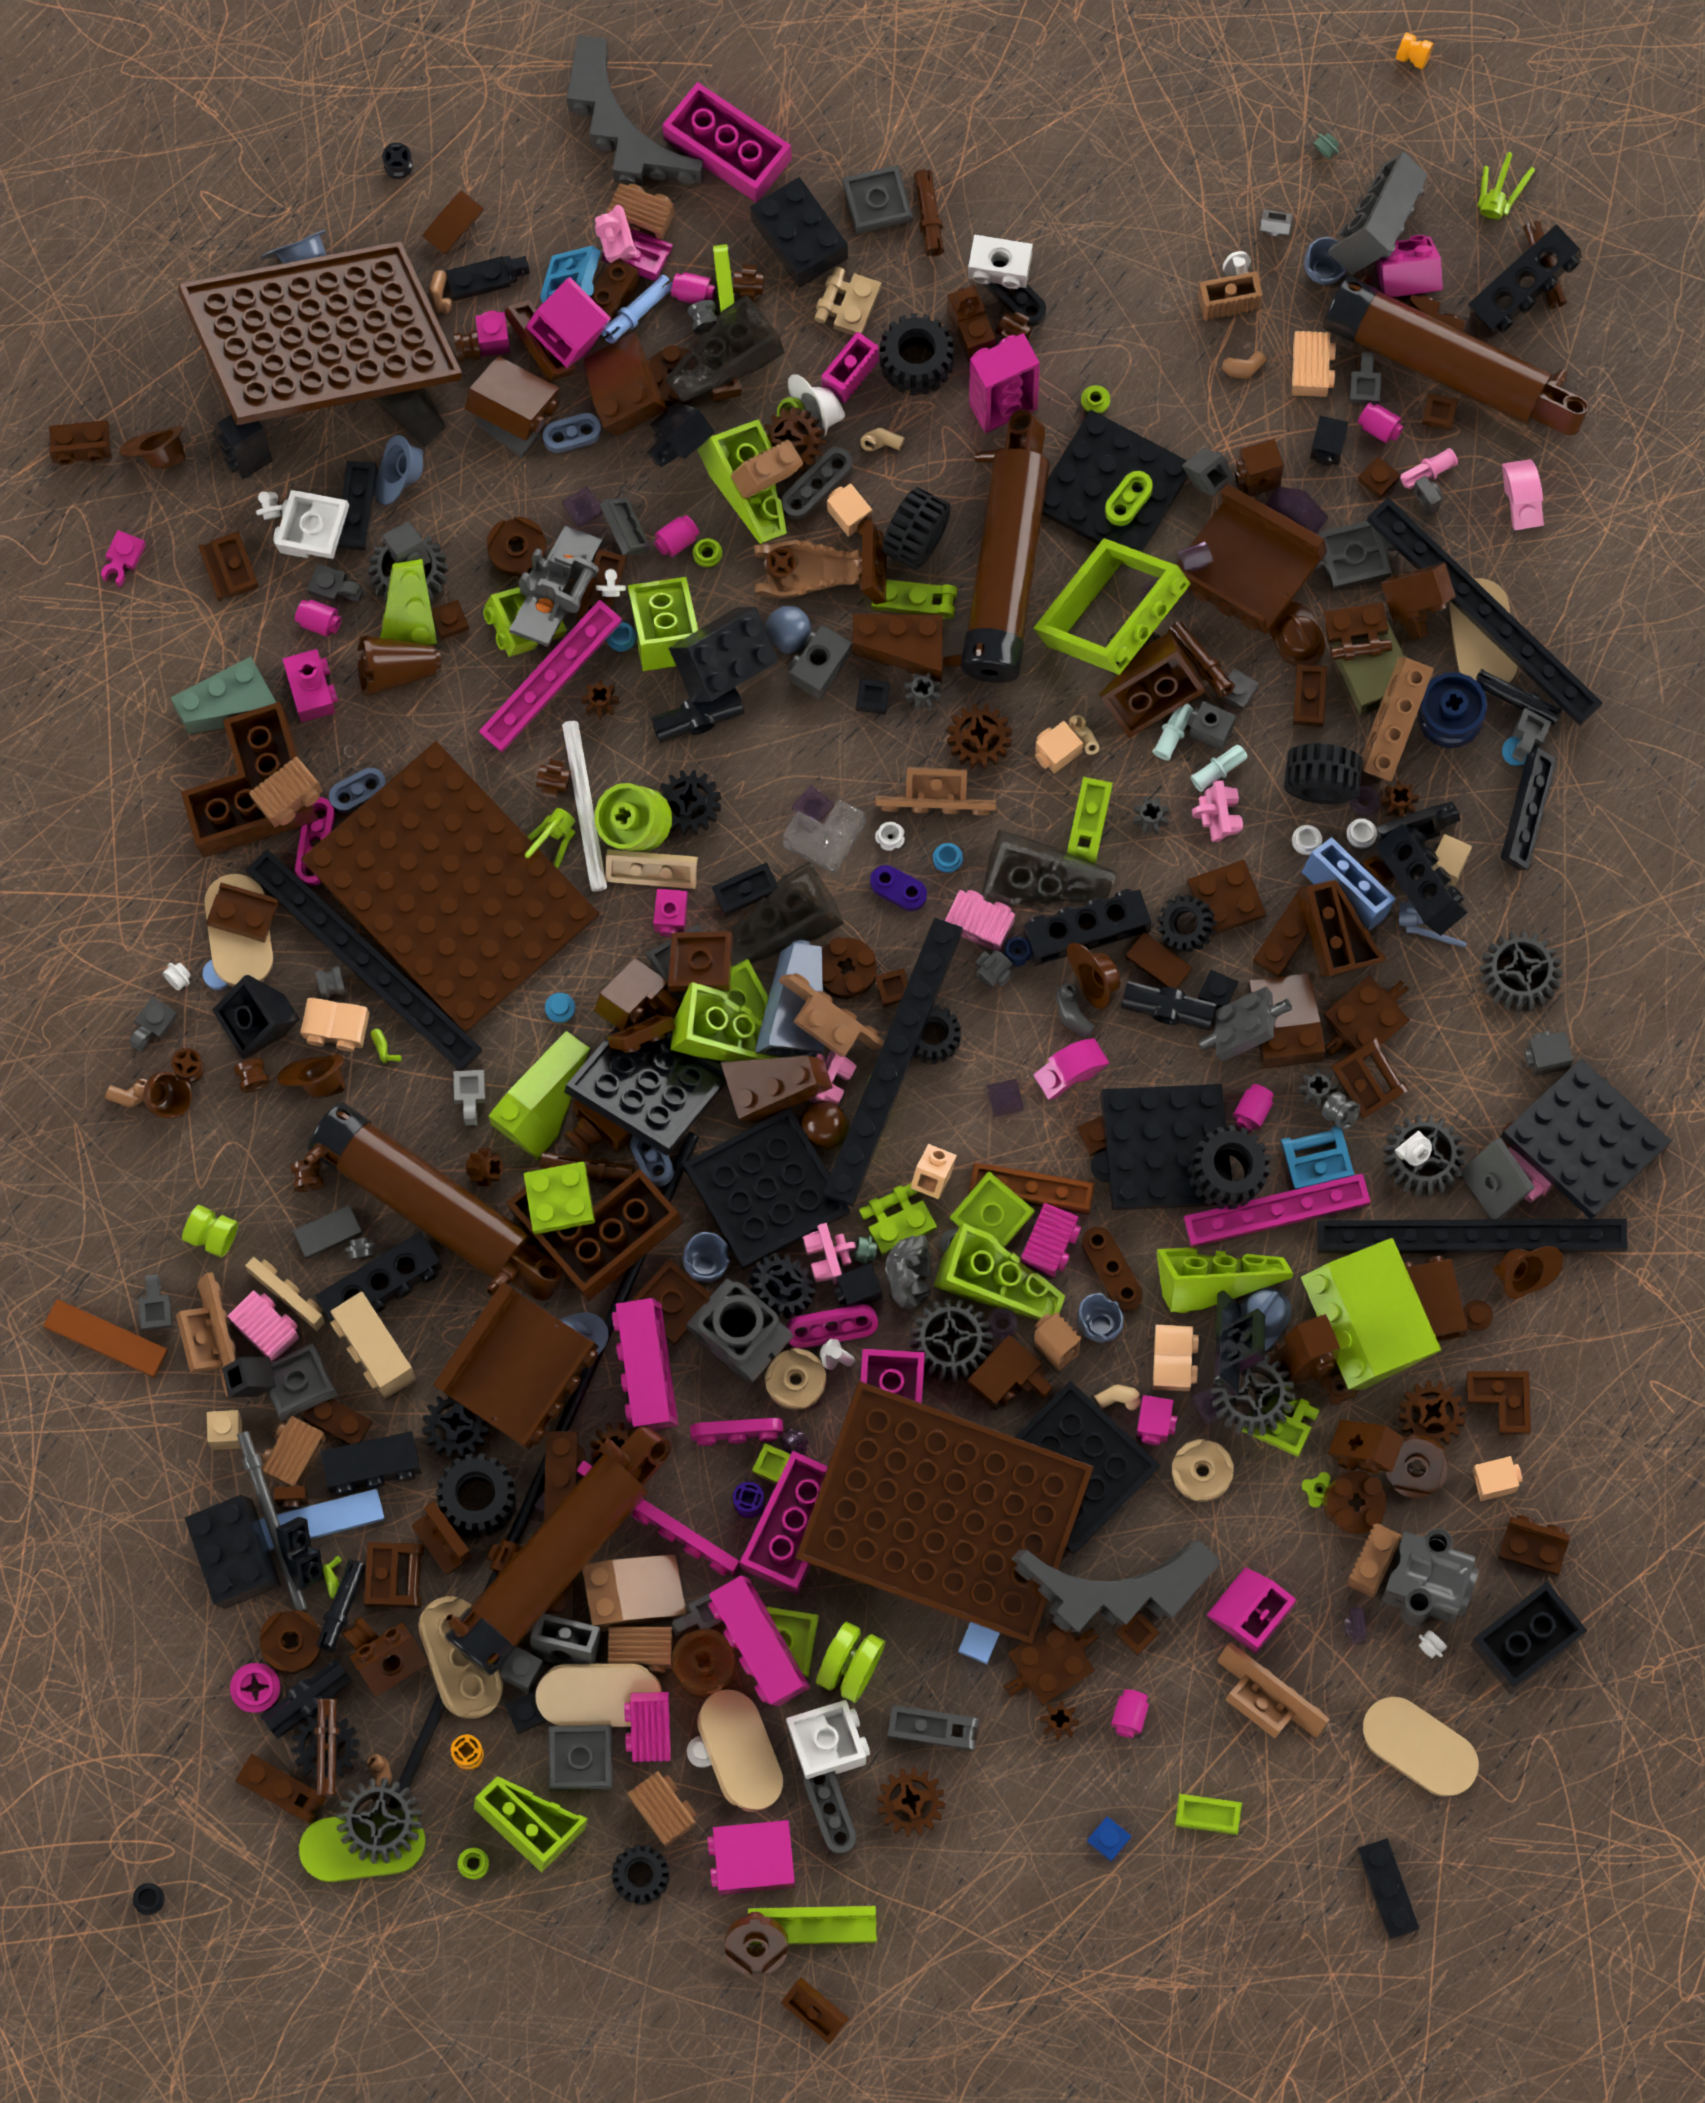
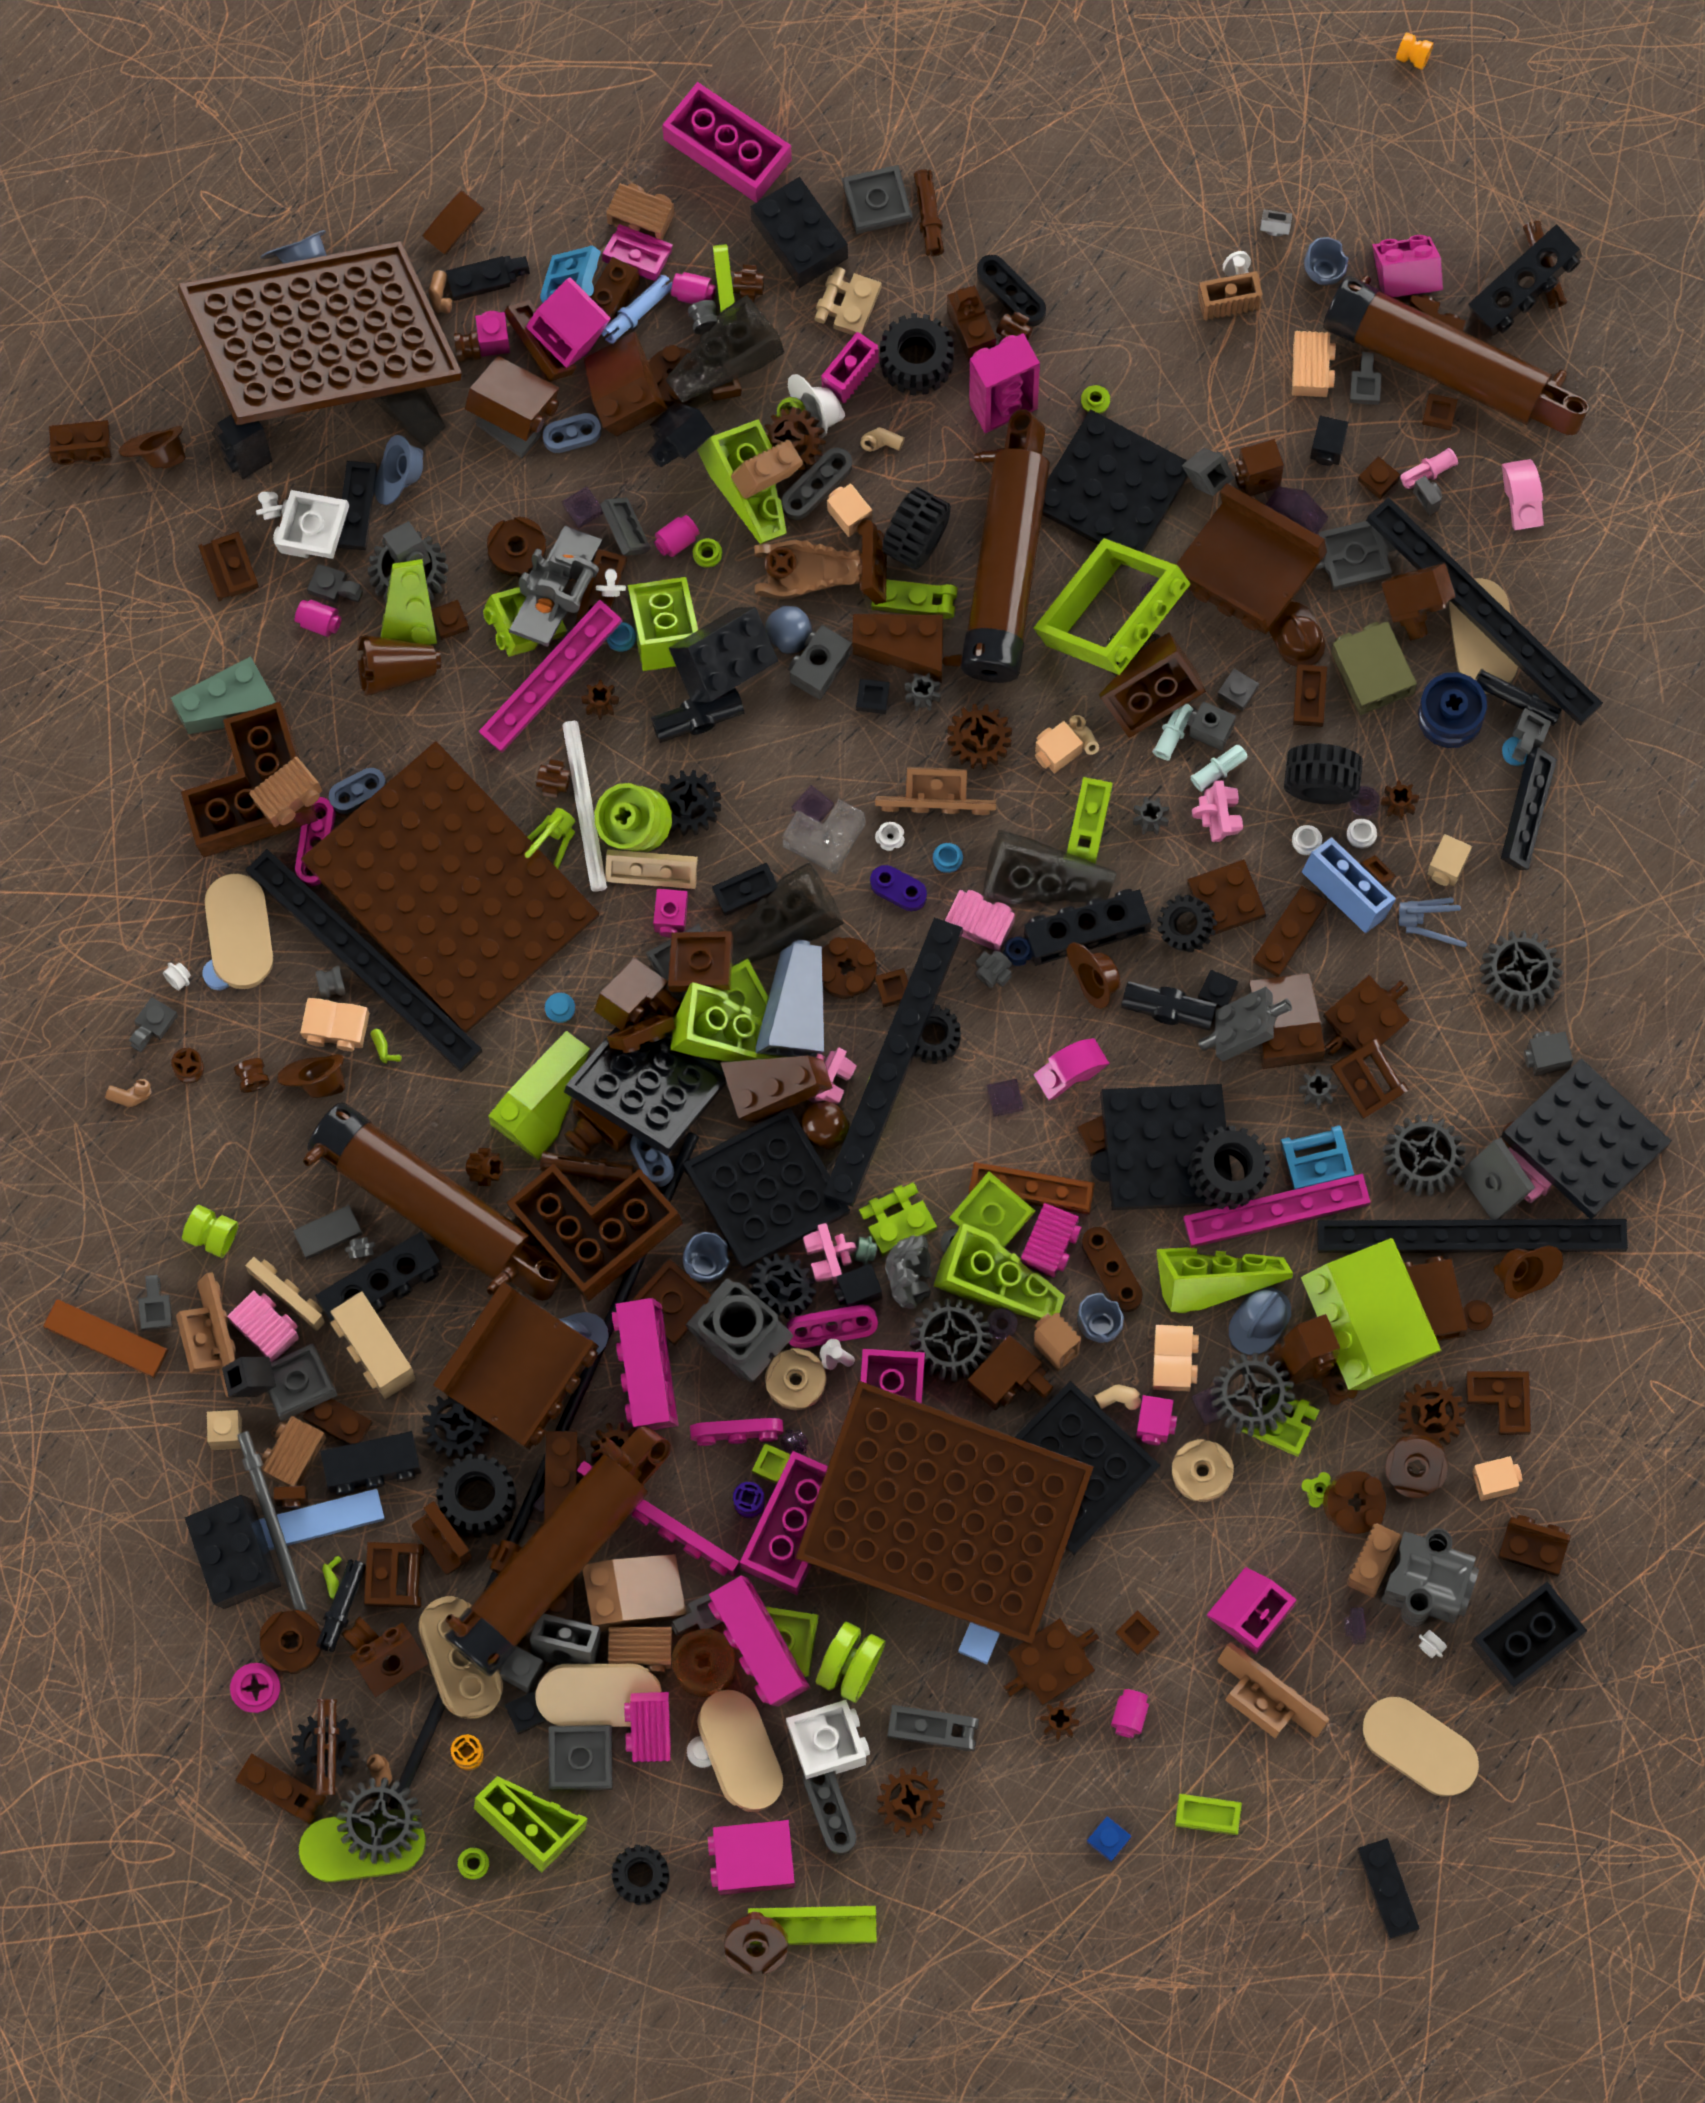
dark pink plate [101,530,146,587] -> none
black plate [133,1883,165,1915] -> none
reddish brown hair [142,1071,192,1119] -> none
reddish brown plate [207,882,279,943] -> none
black slope [212,975,300,1059] -> none
black piece [261,1659,353,1739] -> none
black slope [276,1517,324,1590] -> none
dark pink brick [283,649,338,723] -> none
reddish brown wheel [290,1160,324,1192] -> none
black wheel [382,142,413,179] -> none
light grey plate [453,1070,486,1126] -> none
lime plate [524,1161,595,1235] -> none
dark grey arch [566,35,704,186] -> none
bright pink hips [595,204,637,263] -> none
medium nougat brick [627,1771,697,1848] -> none
medium nougat bracket [779,973,884,1057] -> none
reddish brown plate [781,1977,849,2044] -> none
light nougat brick [910,1144,957,1199] -> none
white brick [968,235,1033,289] -> none
dark grey arch [1011,1540,1221,1632] -> none
dark grey arm [1056,983,1095,1039] -> none
lime plate [1105,471,1153,526] -> none
reddish brown tile [1125,932,1192,989] -> none
reddish brown pin [1167,622,1235,697] -> none
clear purple plate [1178,542,1214,571] -> none
black bracket [1214,1290,1266,1396] -> none
medium nougat arm [1222,350,1267,379] -> none
dark pink brick [1233,1084,1274,1132] -> none
reddish brown wedge [1299,879,1387,976] -> none
sand green plate [1313,133,1340,160] -> none
dark grey wheel [1322,1092,1360,1130] -> none
reddish brown plate [1323,602,1392,661] -> none
dark grey wedge [1327,151,1428,275] -> none
reddish brown brick [1328,1419,1404,1474] -> none
dark pink brick [1357,403,1404,444] -> none
medium nougat brick [1361,657,1434,782] -> none
black brick [1375,822,1468,936] -> none
black hinge [1377,801,1460,842] -> none
white plate [1395,1131,1432,1166] -> none
lime plant [1477,152,1535,220] -> none

